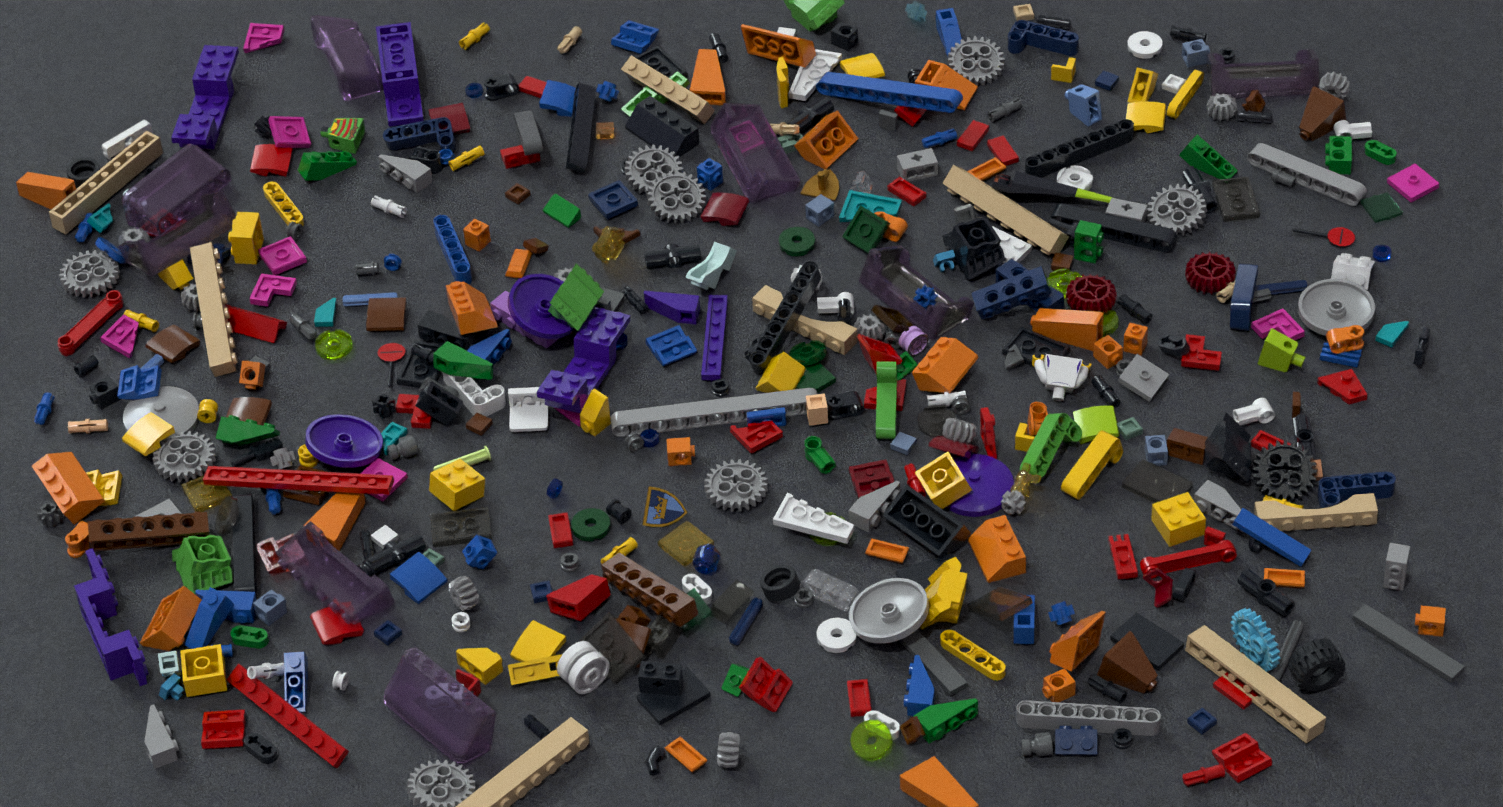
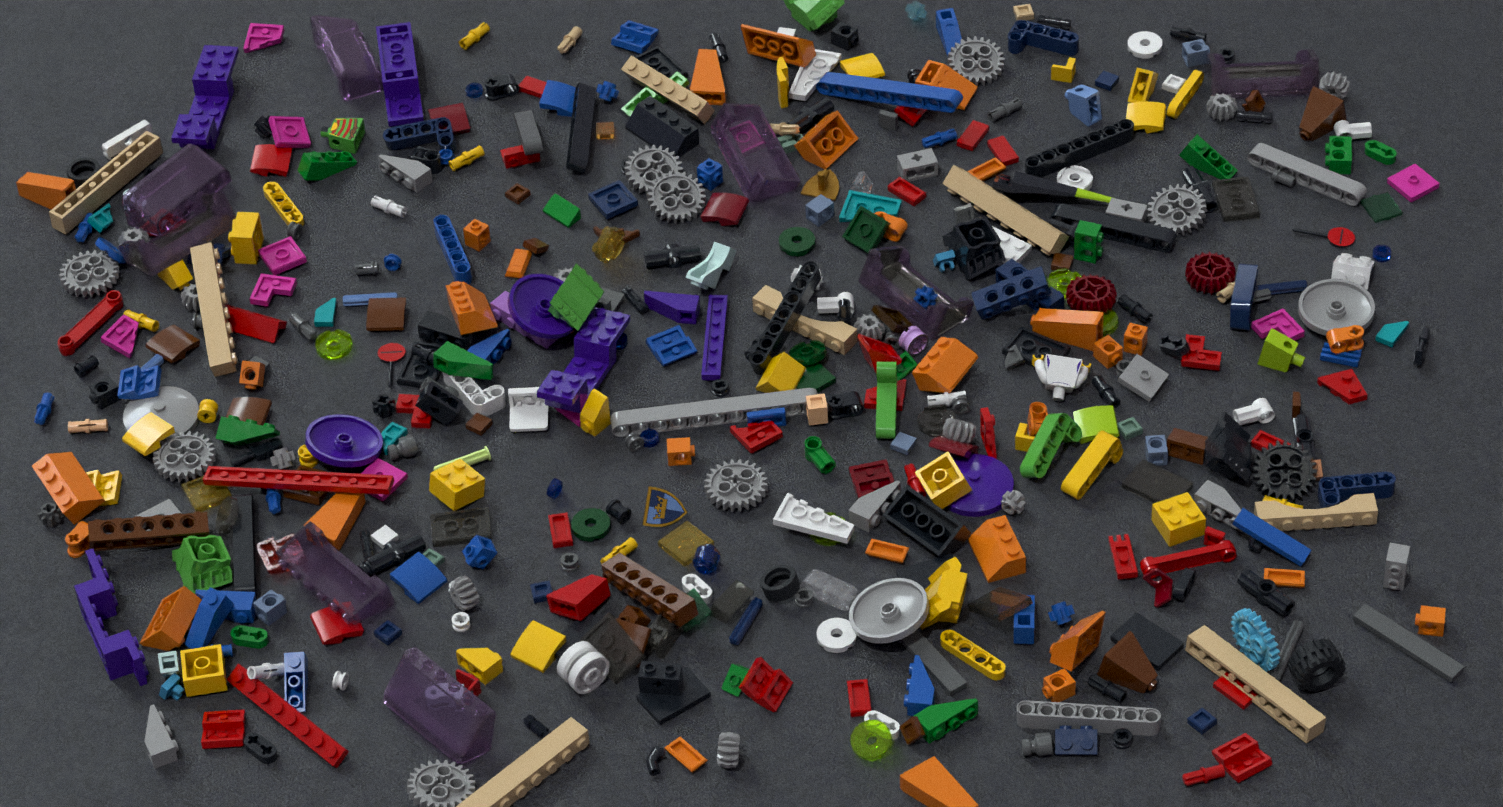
yellow plate [508,654,563,685] -> none
clear yellow piece [1010,463,1041,498] -> none

